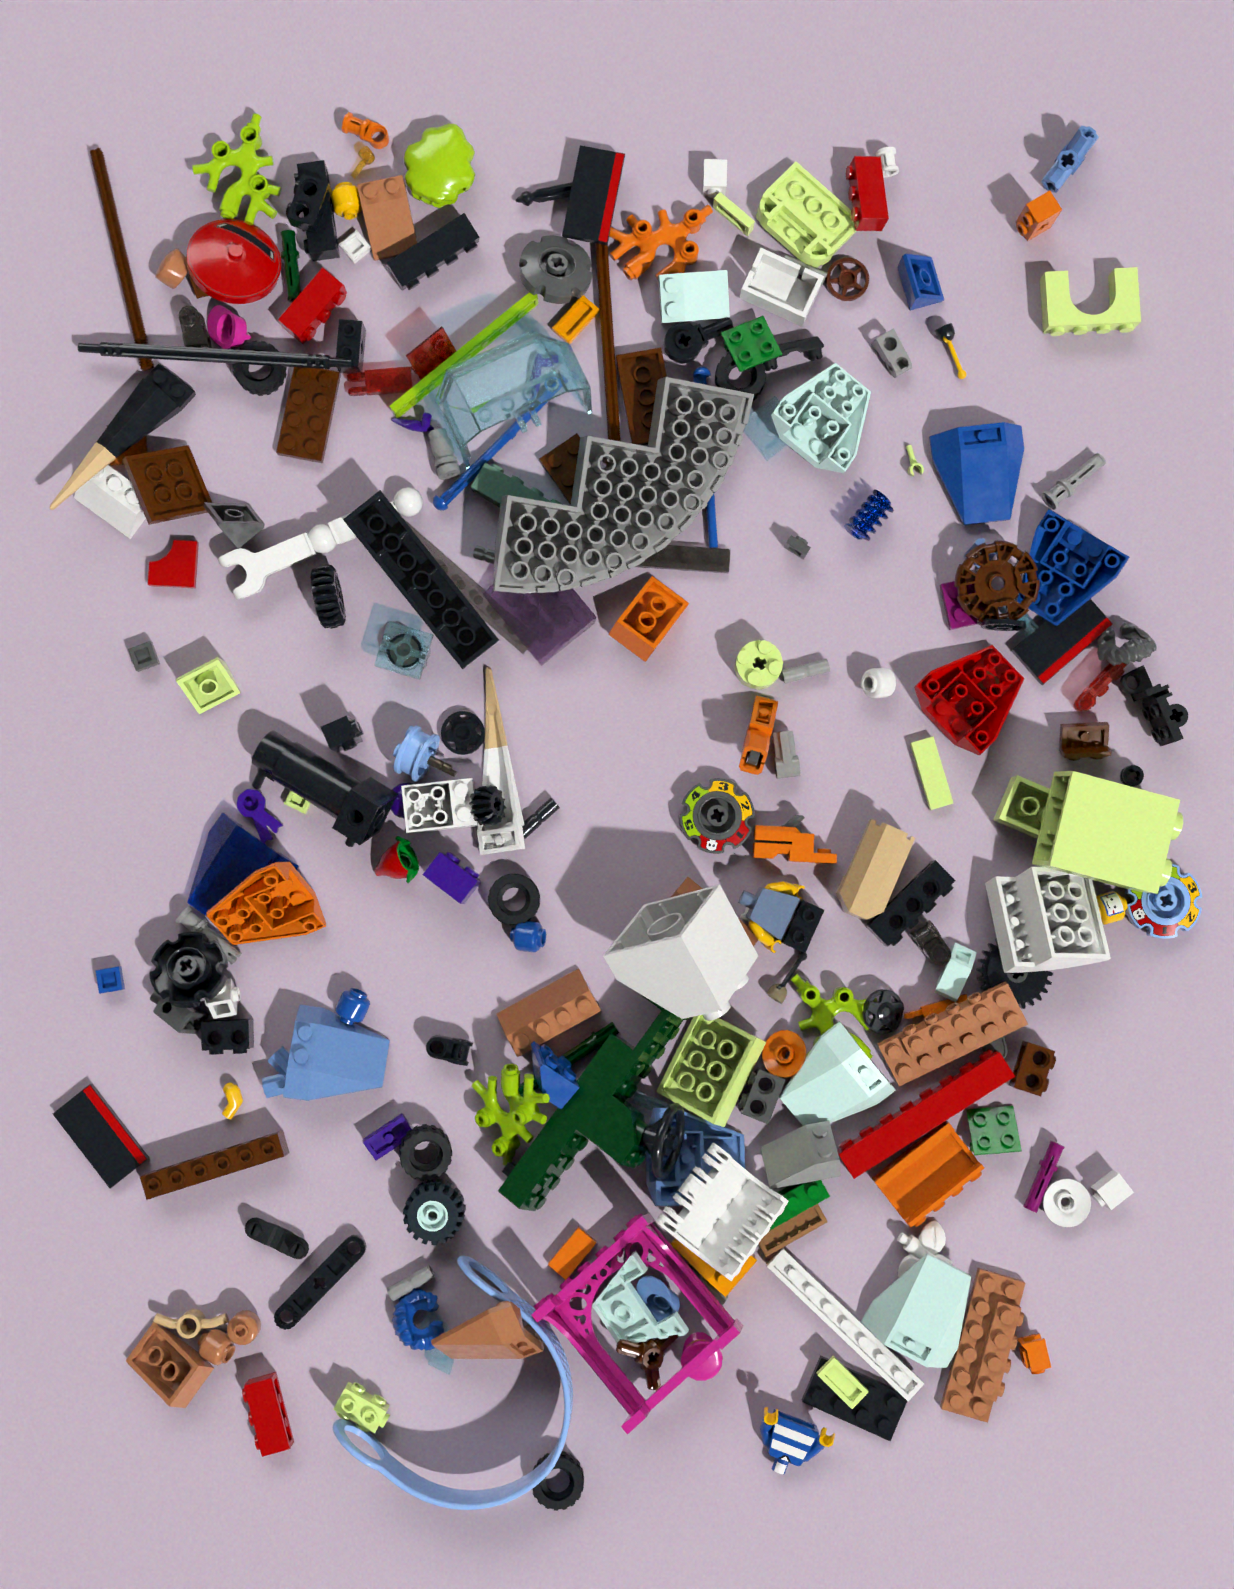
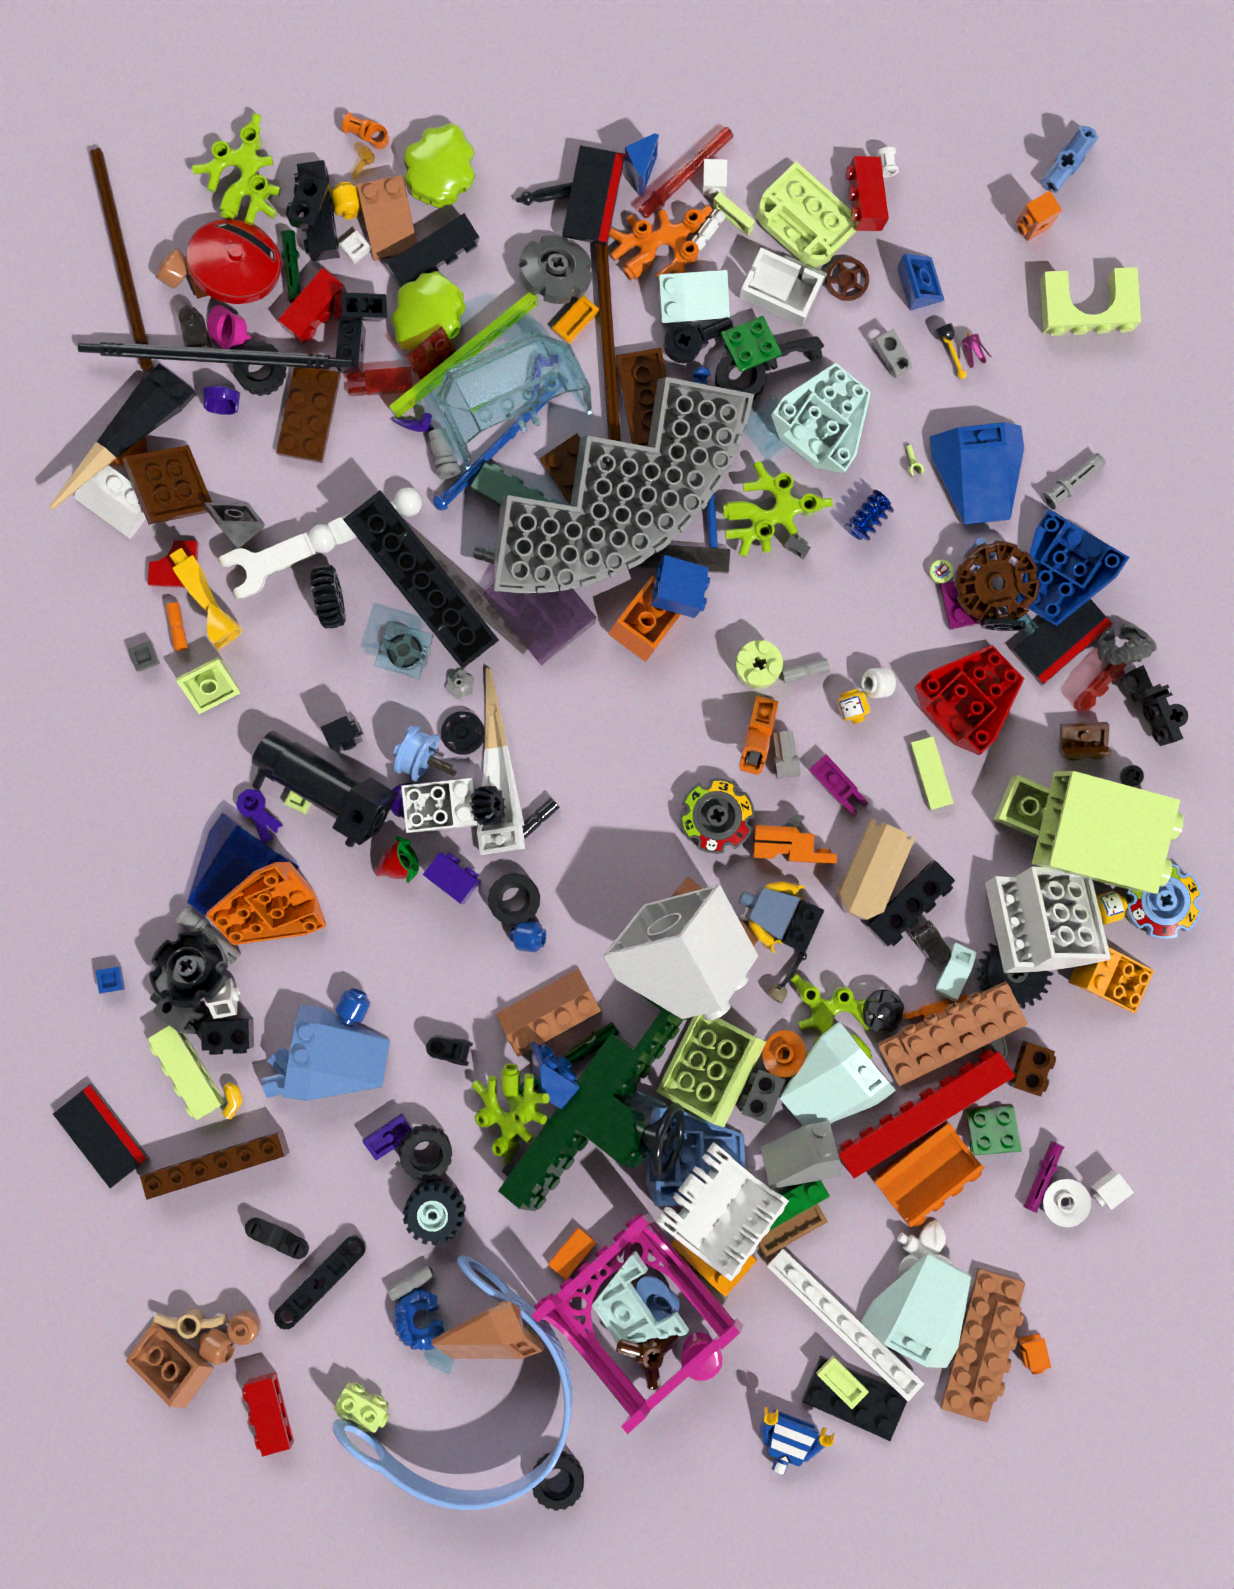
none -> yellowish green brick [148,1025,226,1120]
none -> orange piece [165,602,188,651]
none -> yellow hips [170,548,243,650]
none -> dark purple hair [203,385,240,415]
none -> black brick [333,292,387,322]
none -> lime piece [391,271,466,351]
none -> light grey plant [446,669,474,699]
none -> blue slope [625,133,659,196]
none -> clear red axle [638,127,734,218]
none -> blue brick [651,555,710,618]
none -> white axle [691,209,726,251]
none -> lime plant [722,461,833,557]
none -> magenta hinge [808,754,868,817]
none -> head [837,688,871,725]
none -> yellowish green tile [929,560,954,584]
none -> flat silver piece [962,332,992,368]
none -> light orange slope [1068,947,1154,1013]

